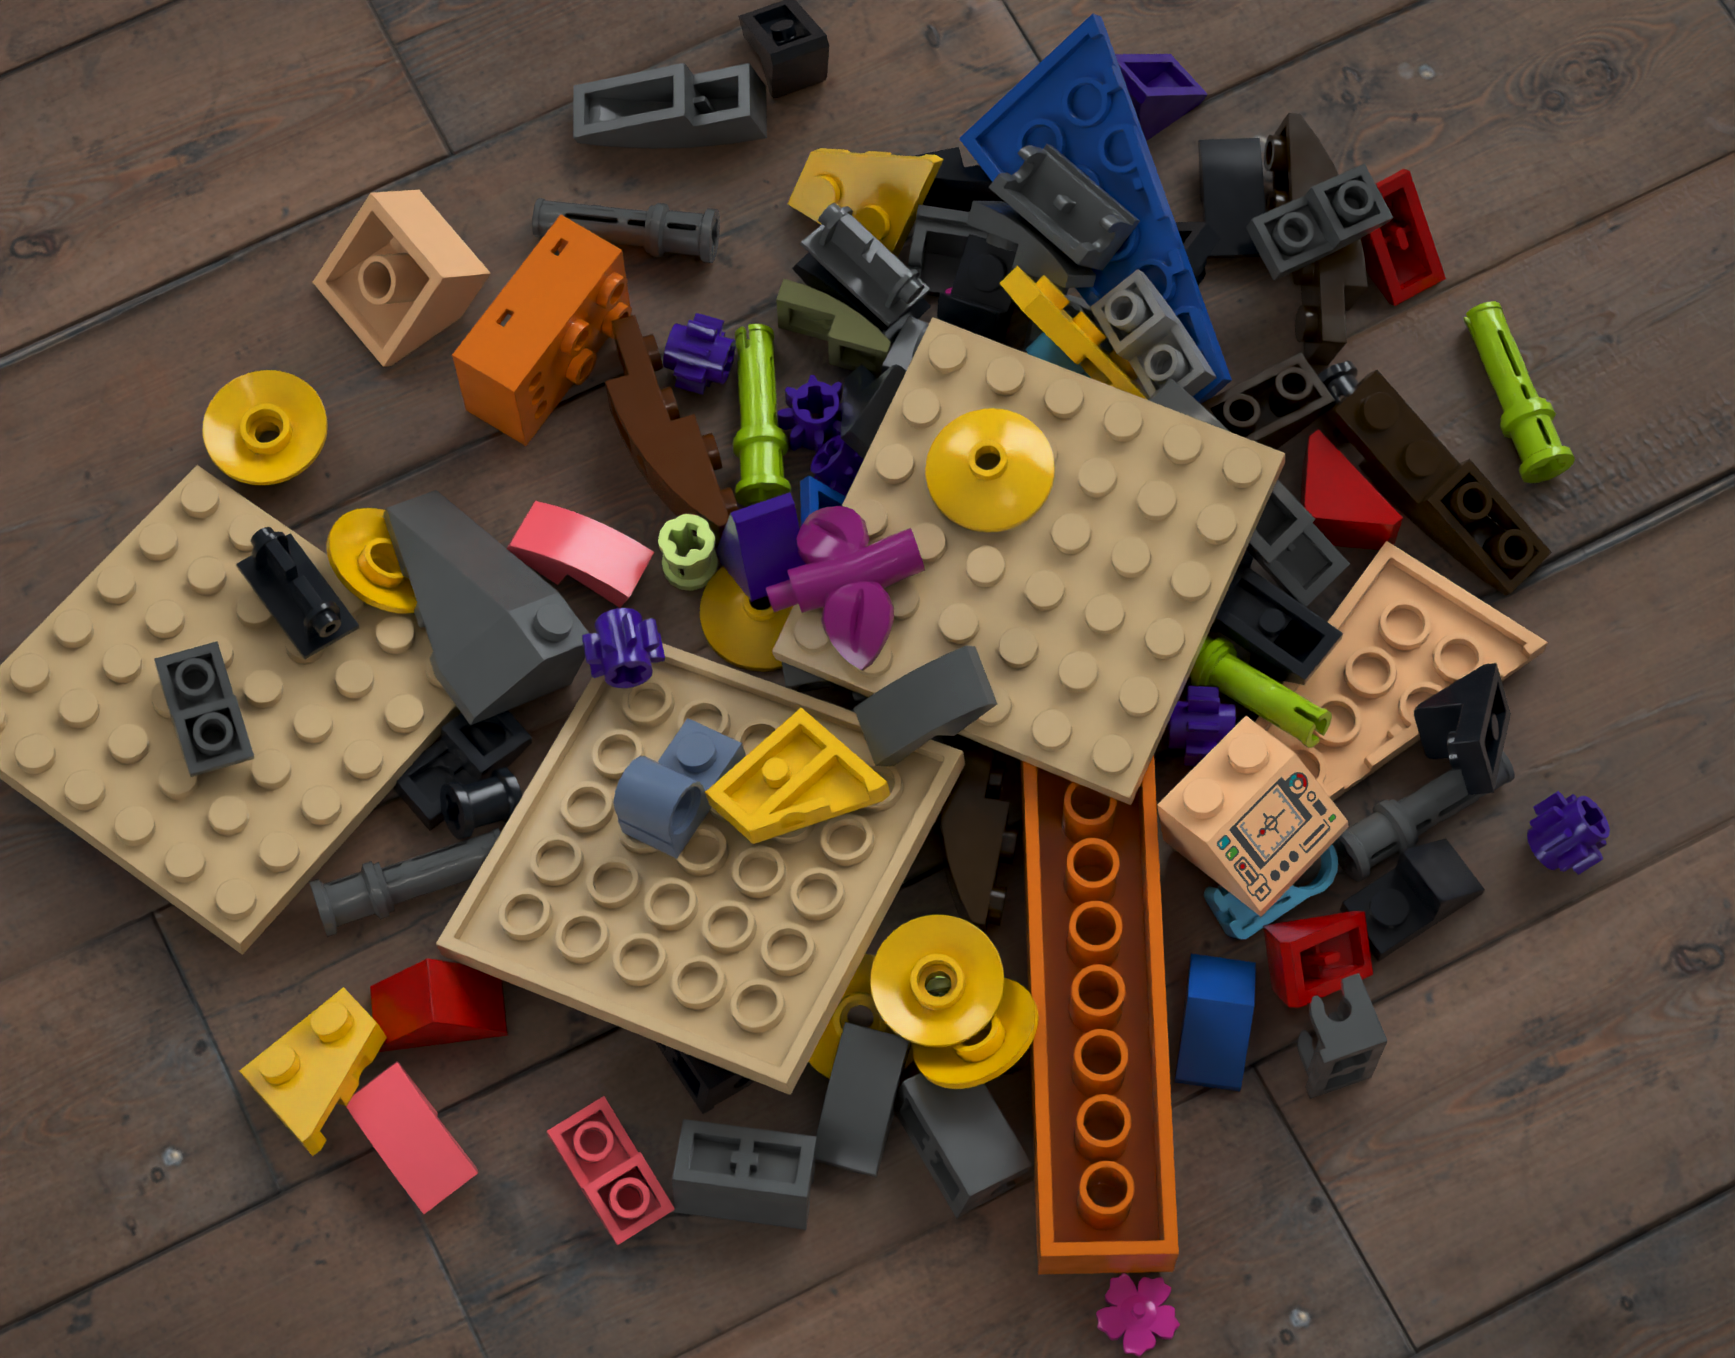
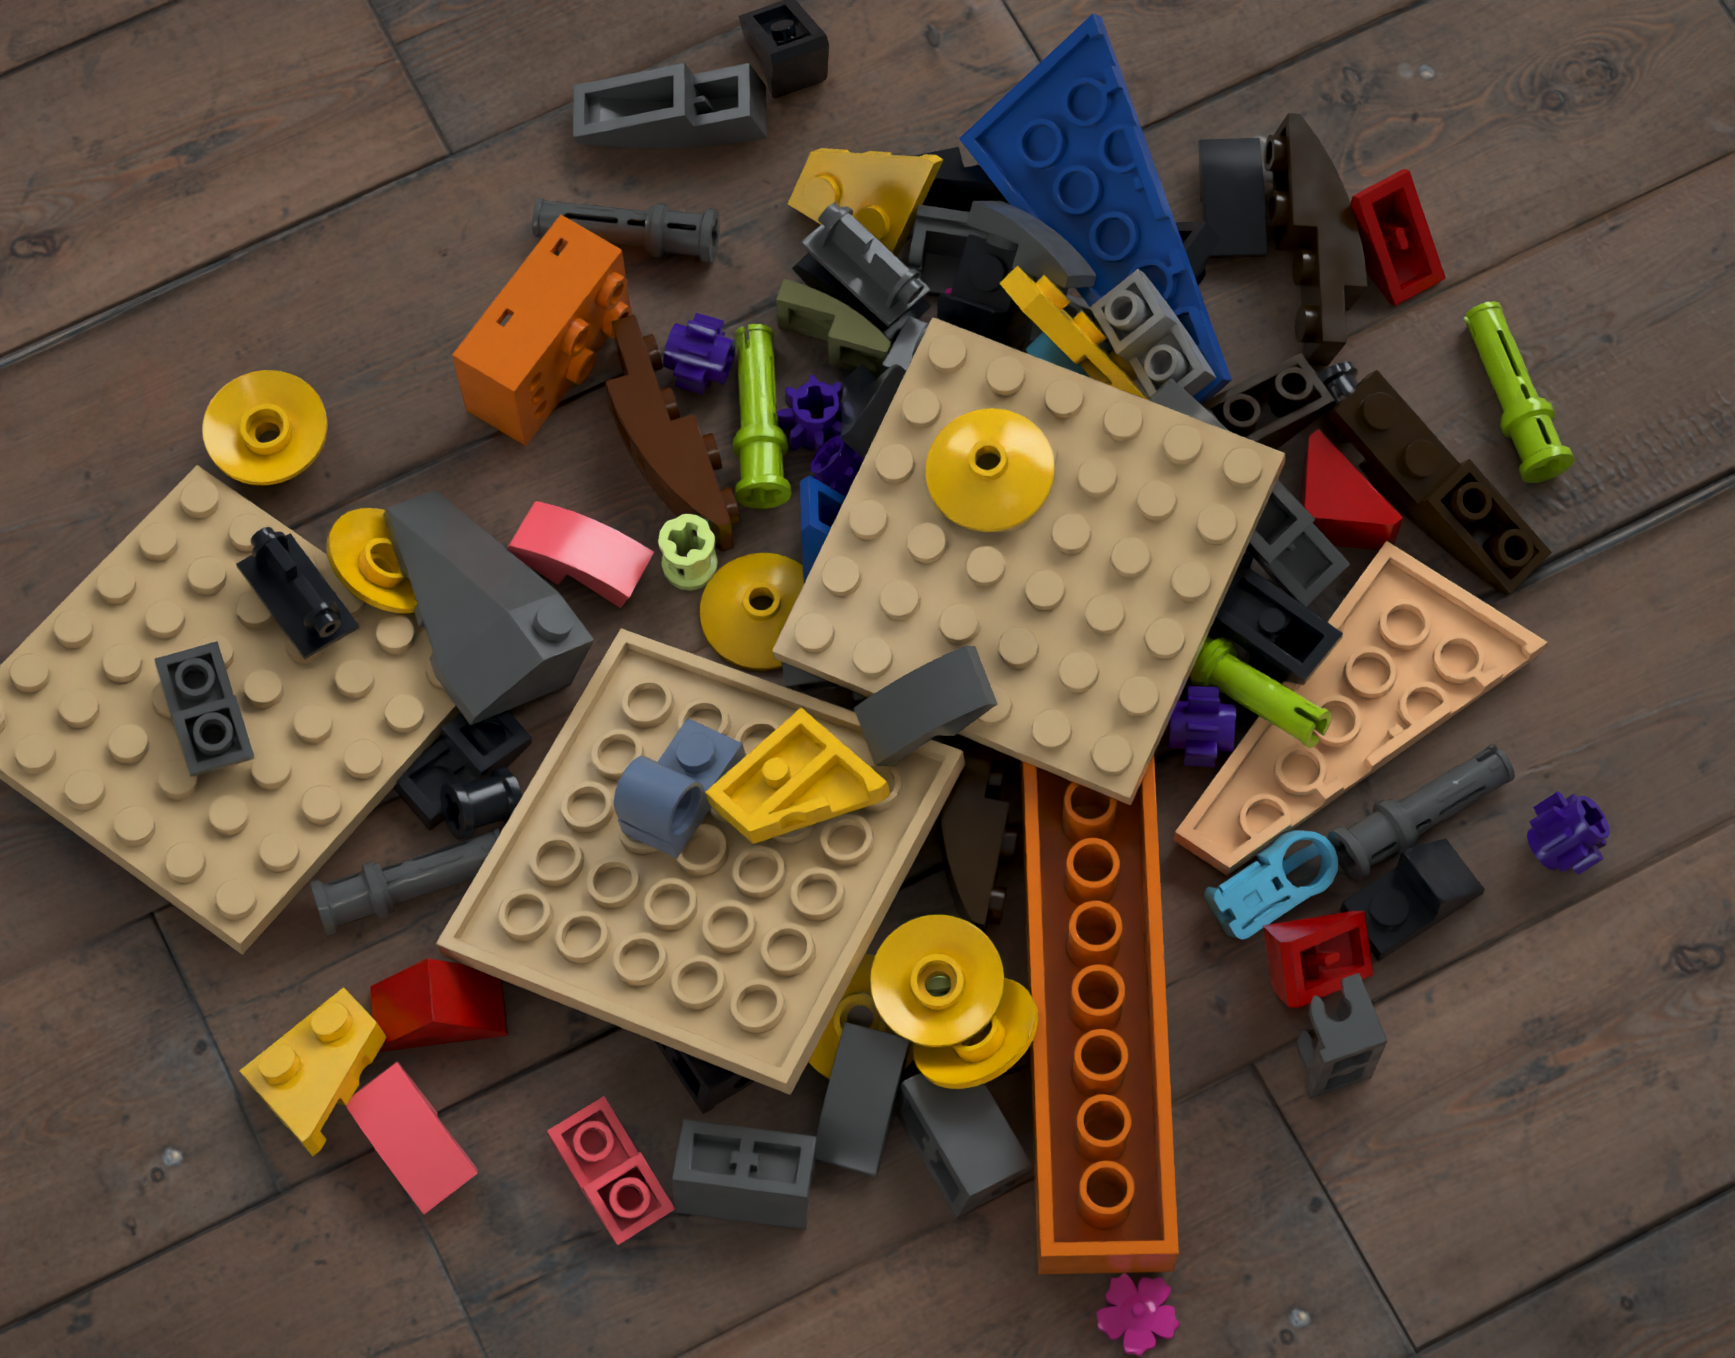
light nougat slope [313,190,491,367] -> none
dark purple gear [582,608,665,688] -> none
dark purple slope [716,492,806,601] -> none
magenta plant [766,506,925,671] -> none
dark grey hinge [989,144,1140,271] -> none
dark purple slope [1115,54,1208,141] -> none
light nougat slope [1157,716,1349,917] -> none
blue slope [1174,953,1256,1092] -> none
dark grey slope [1246,164,1393,281] -> none
black slope [1414,663,1511,795] -> none

